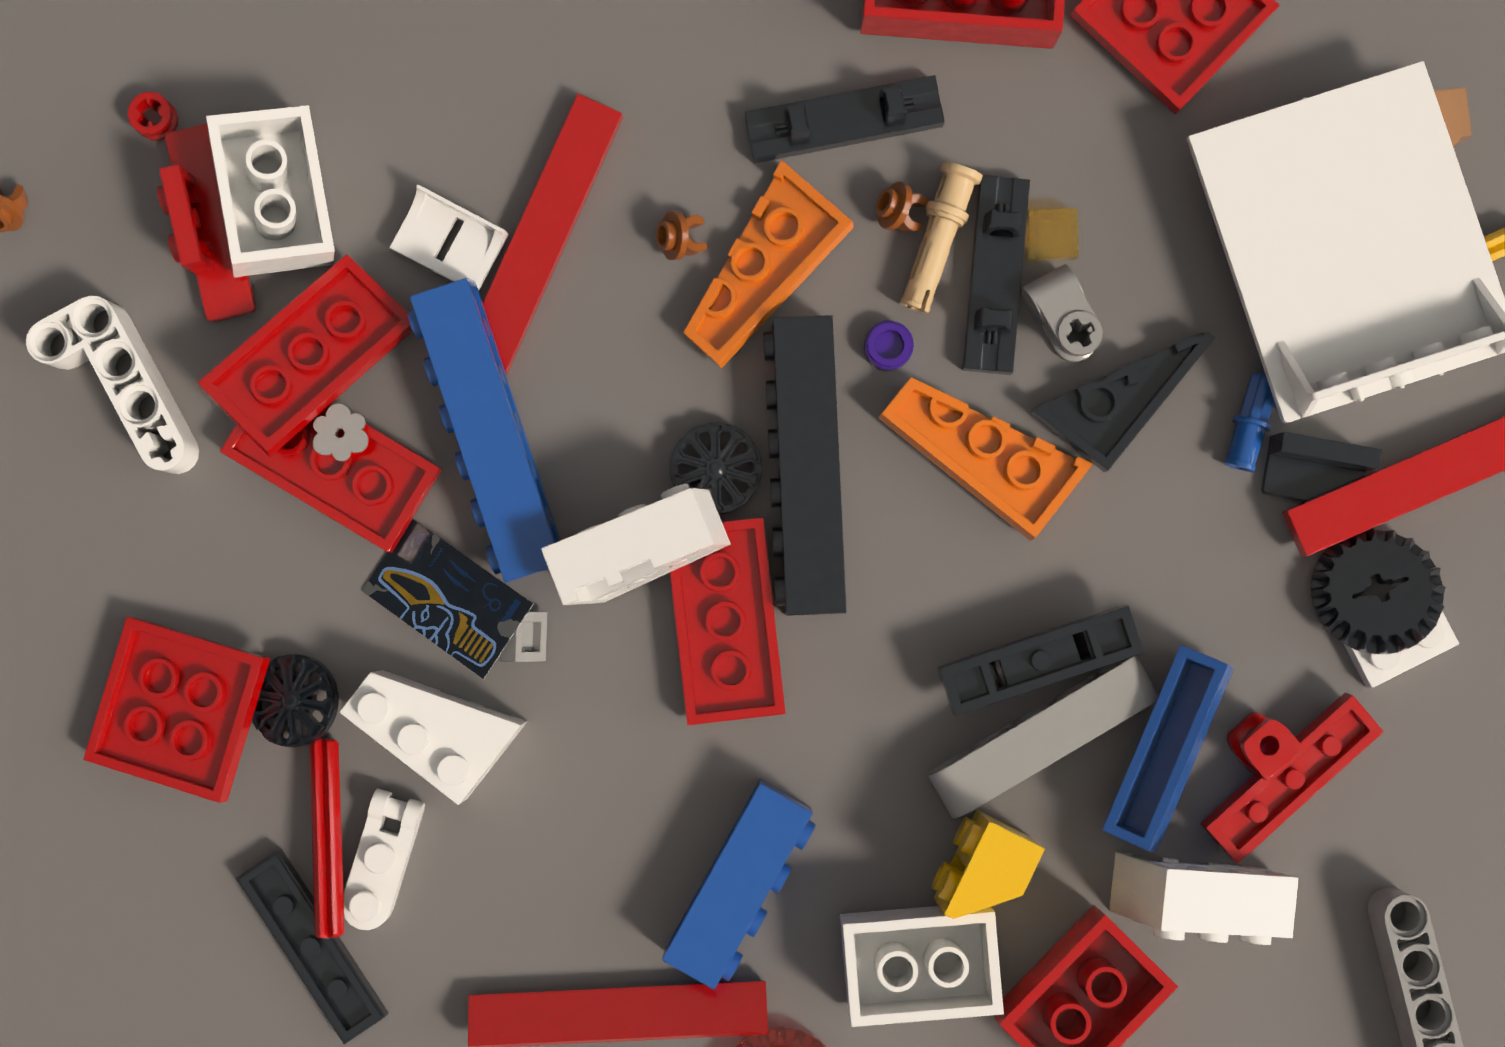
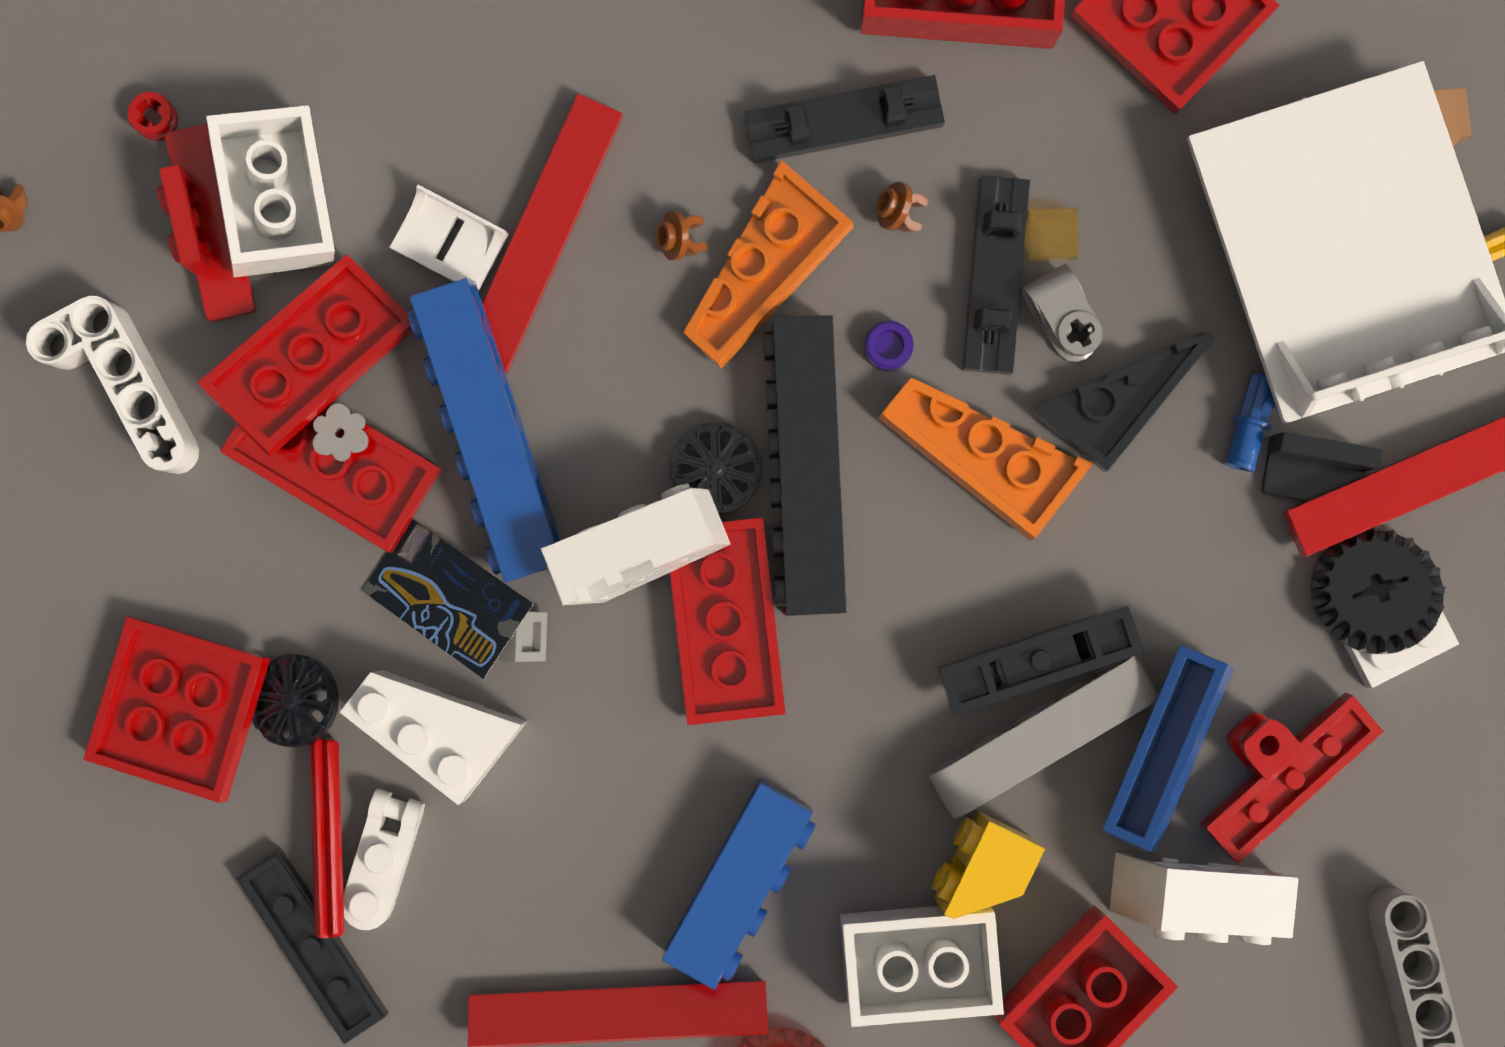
tan pin [899,162,983,314] -> none

